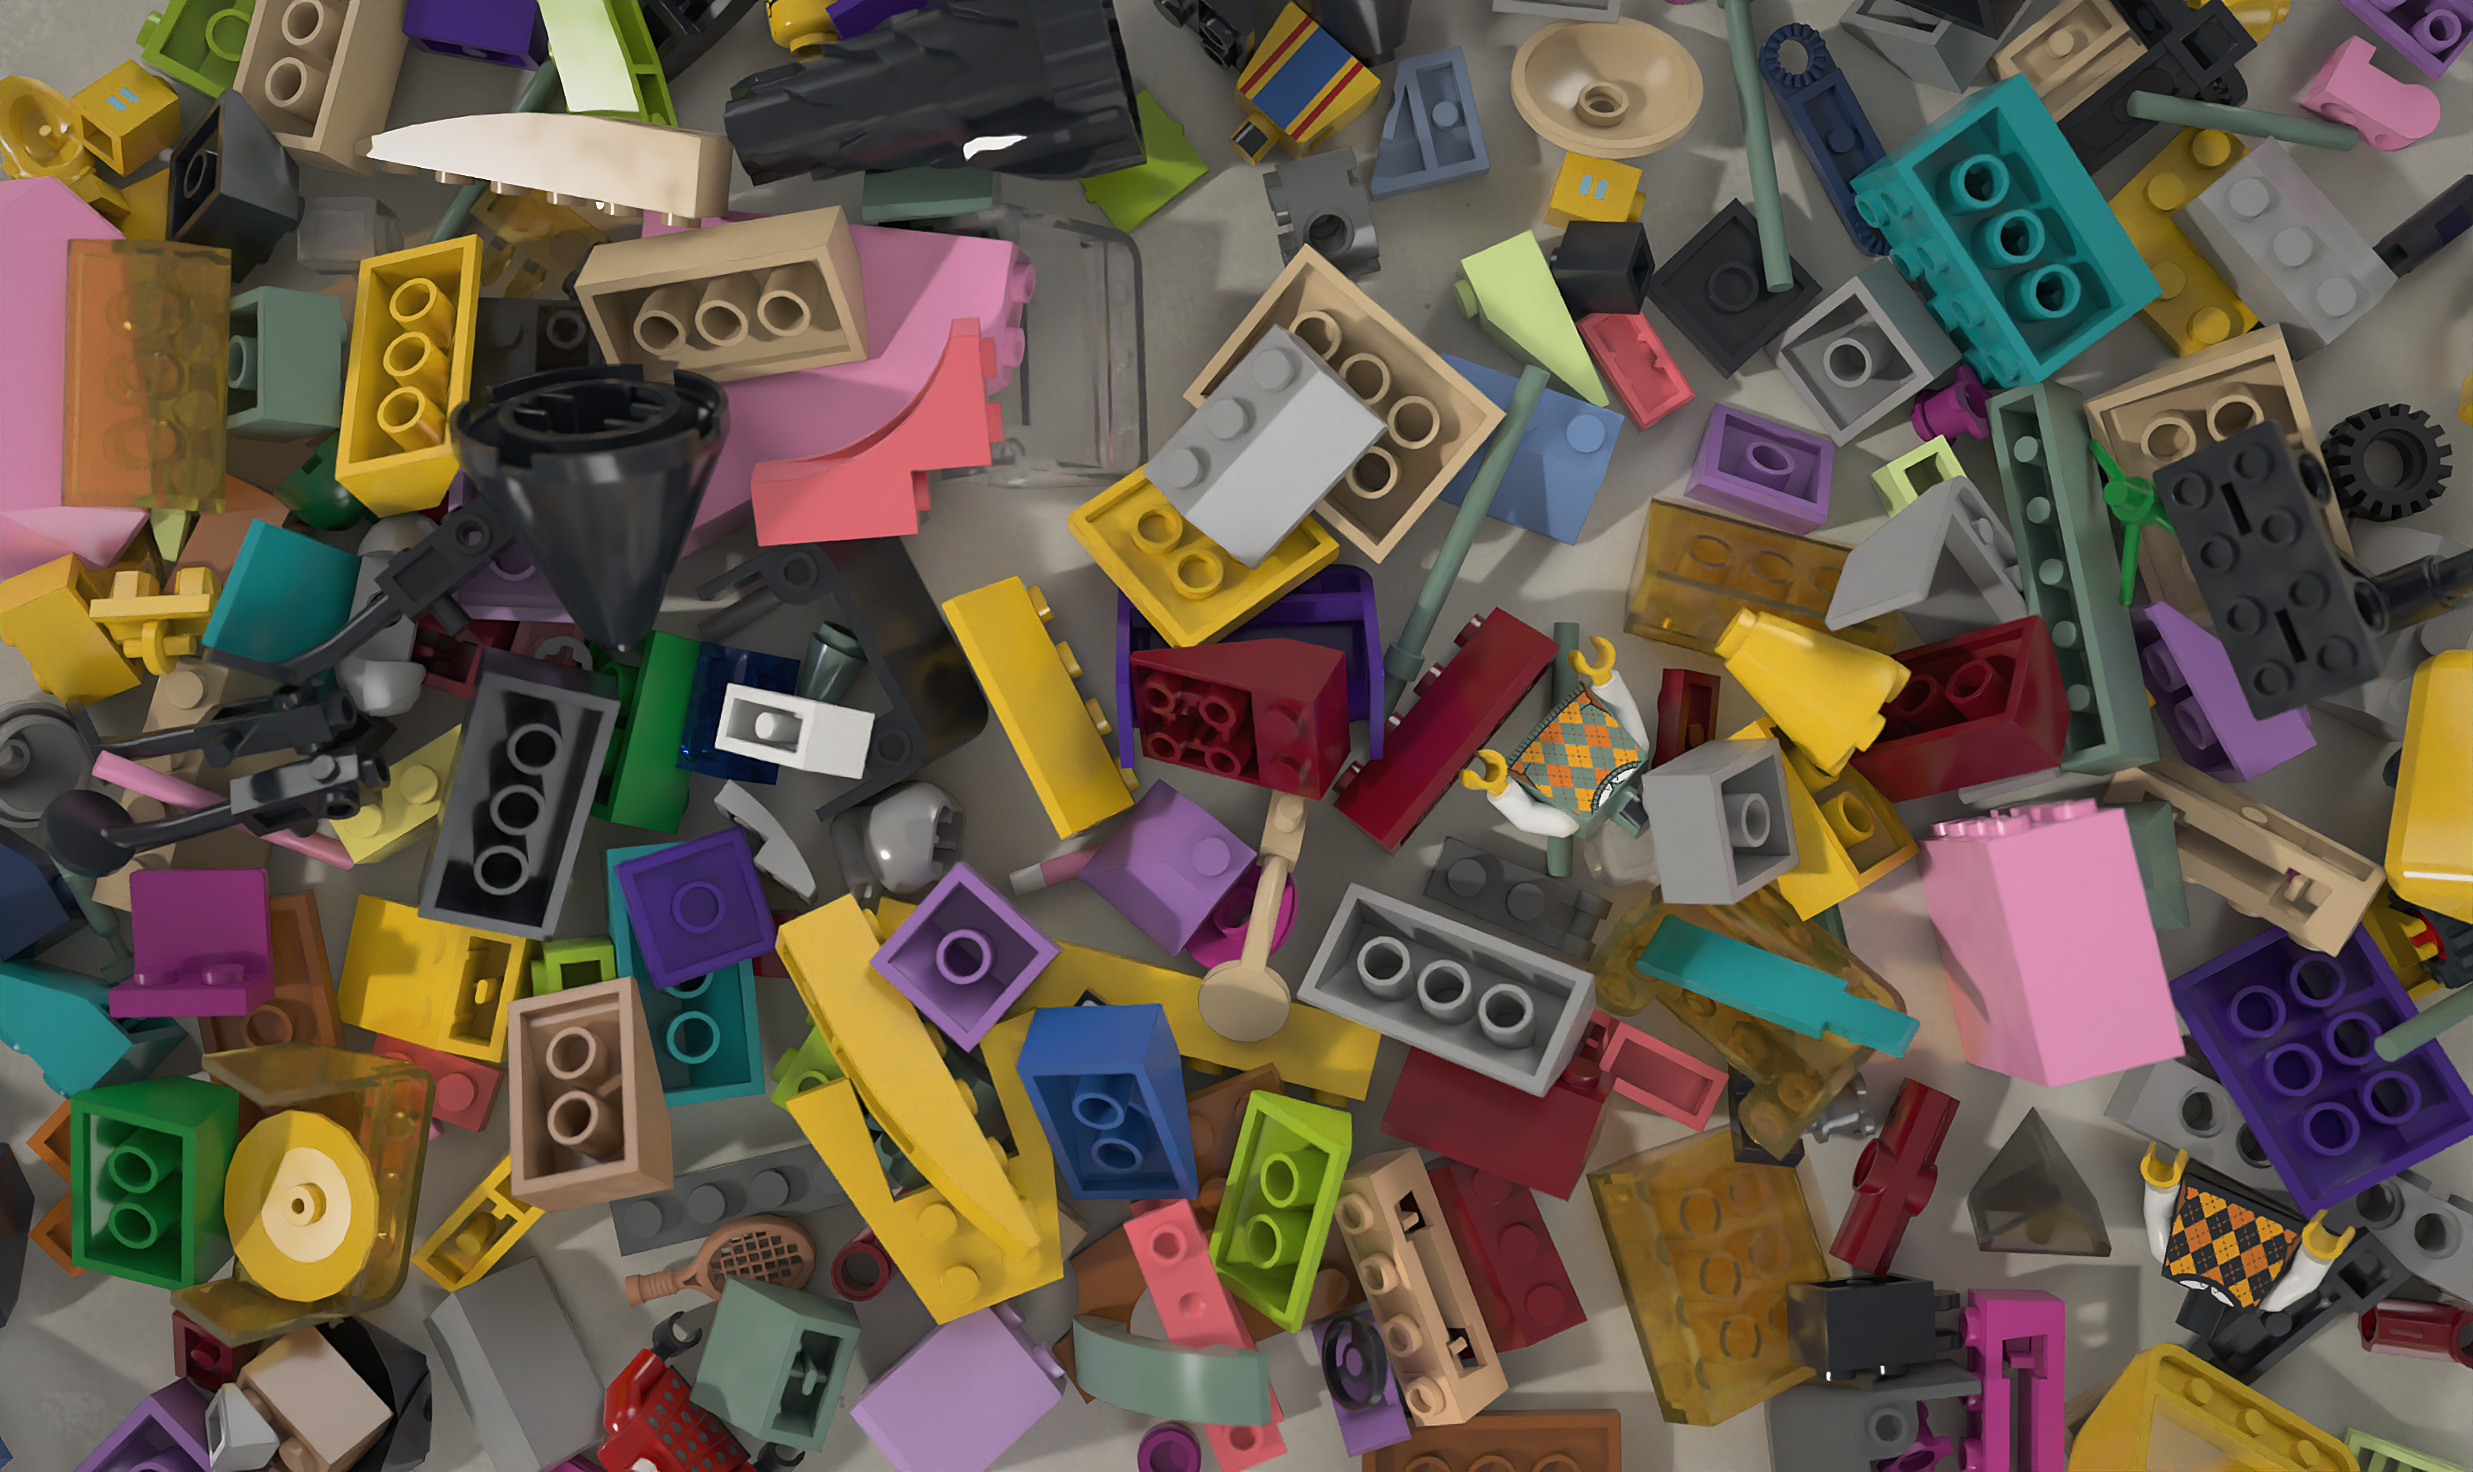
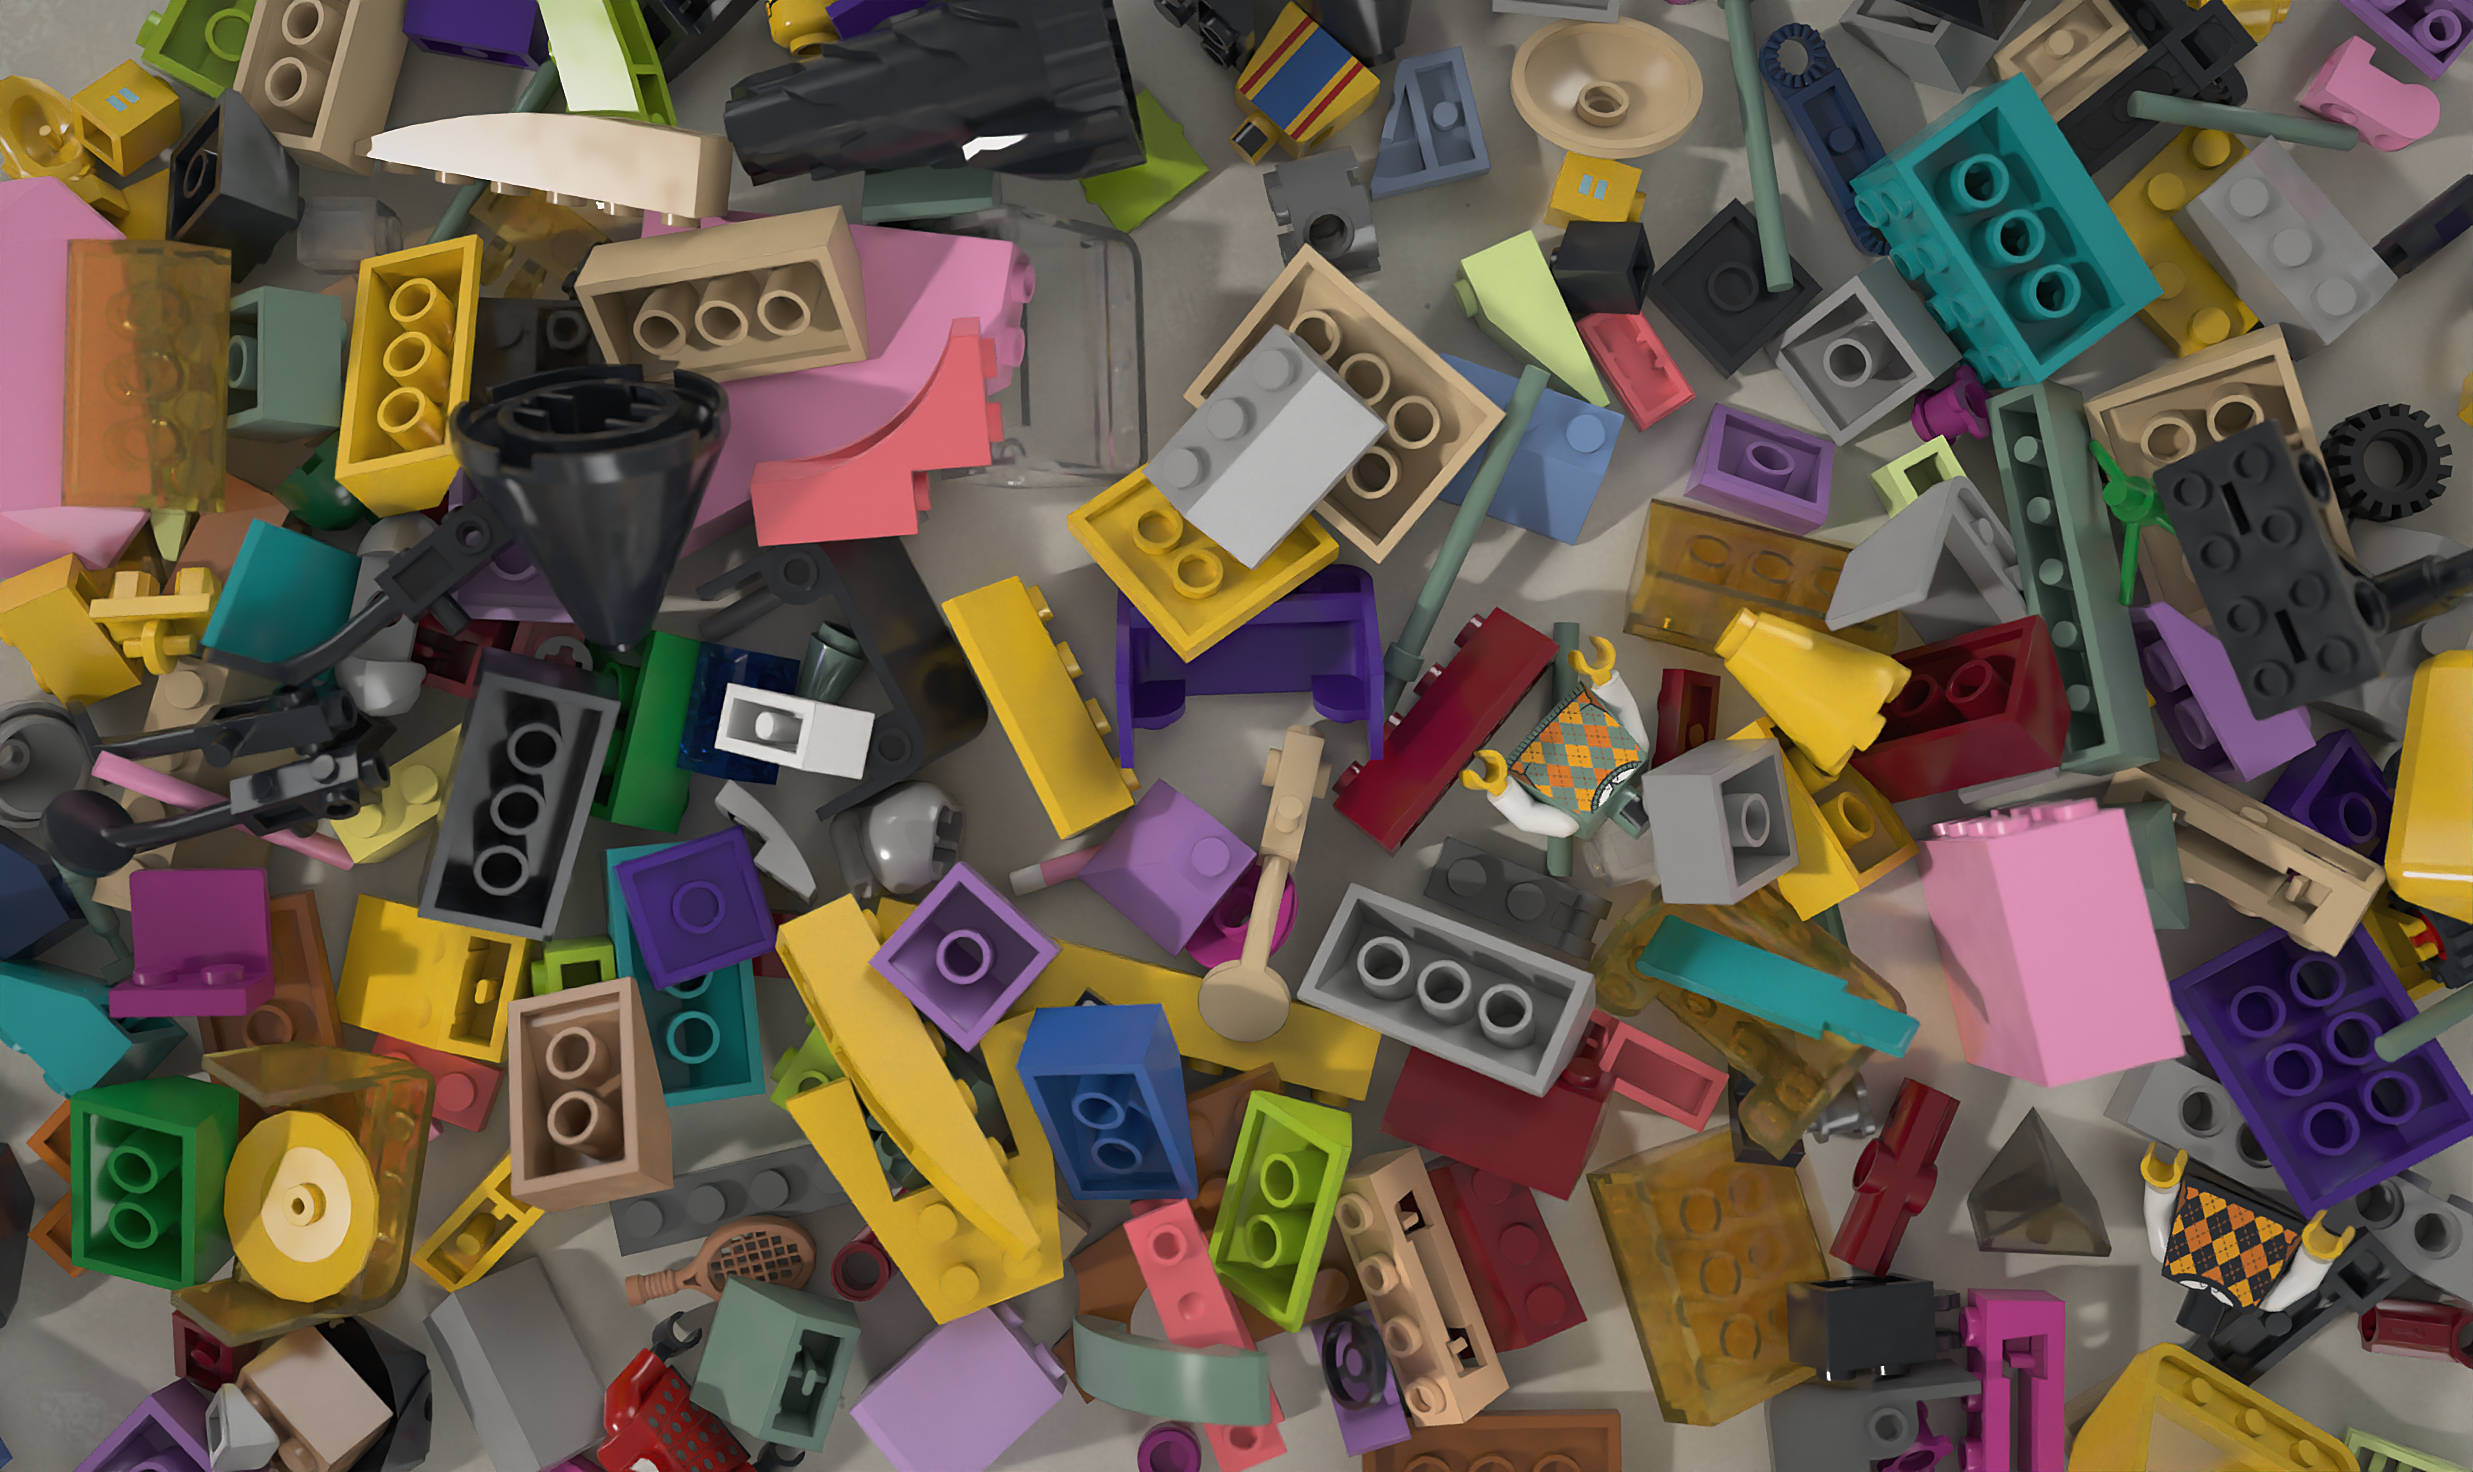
dark red slope [1130,638,1351,801] -> none
none -> dark purple slope [2262,728,2396,903]

